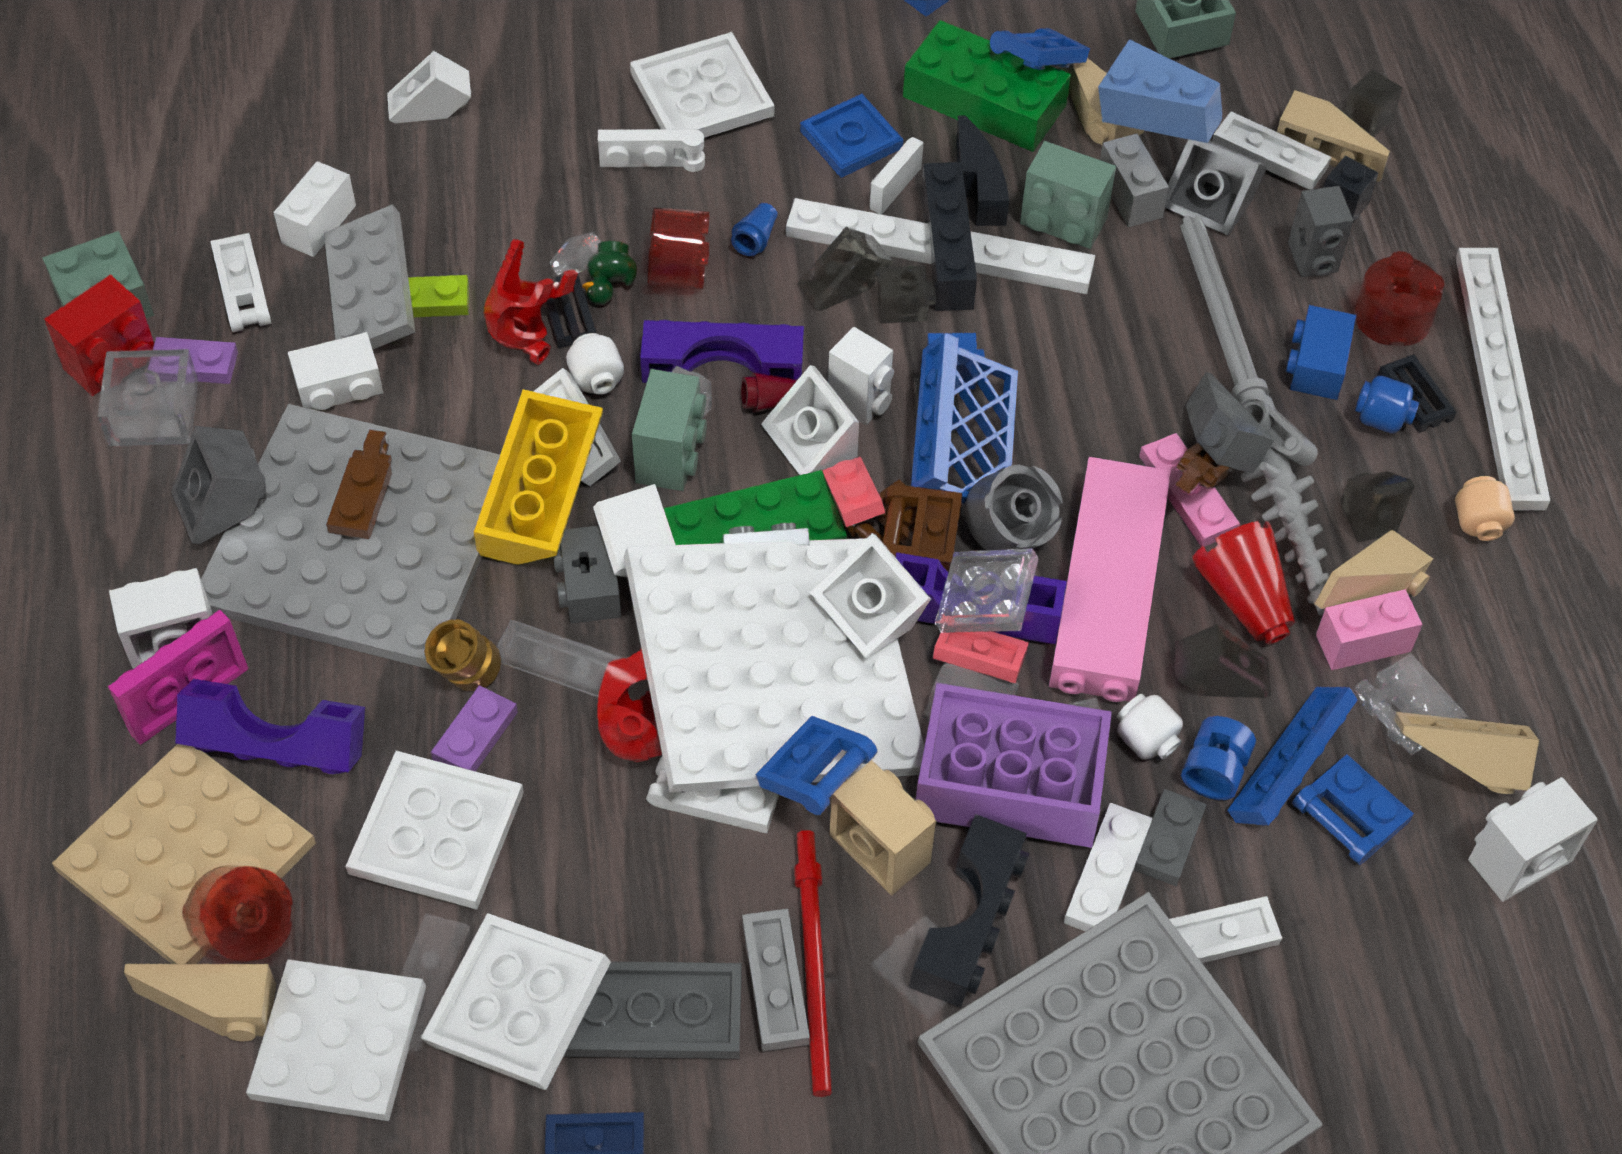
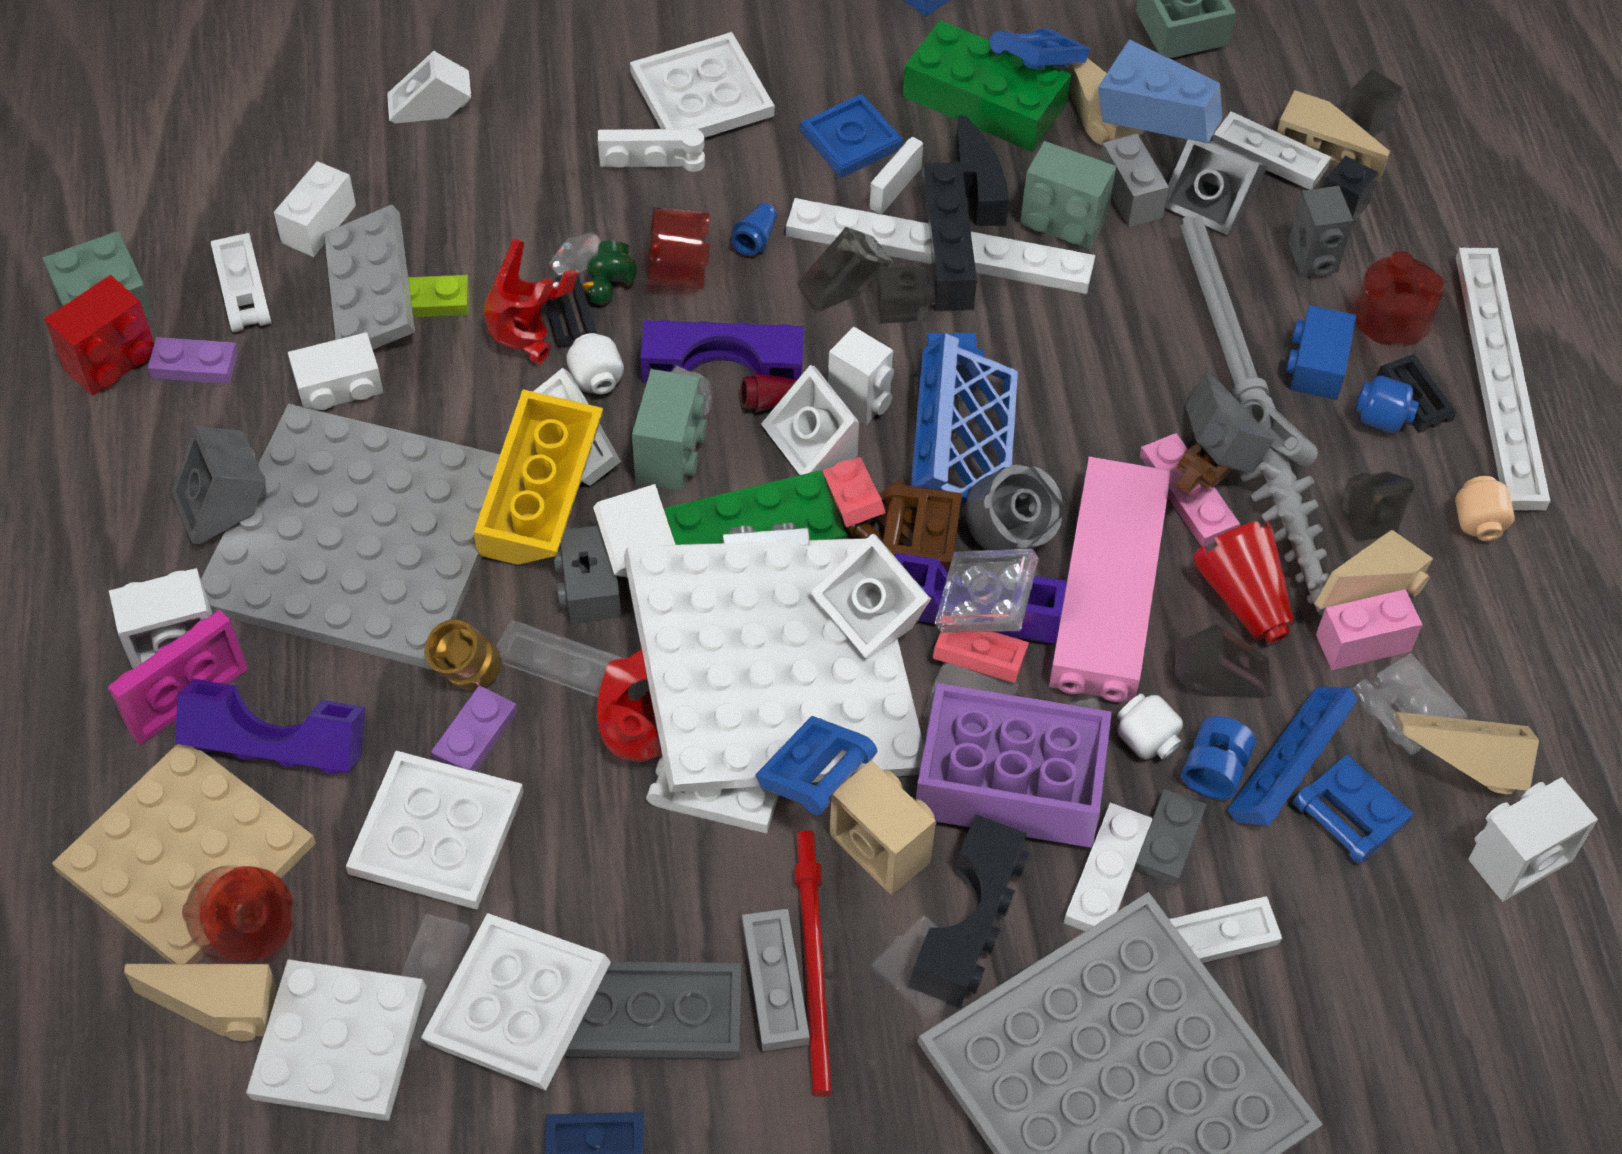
clear brick [97,349,198,446] -> none
reddish brown hinge [326,429,392,539] -> none

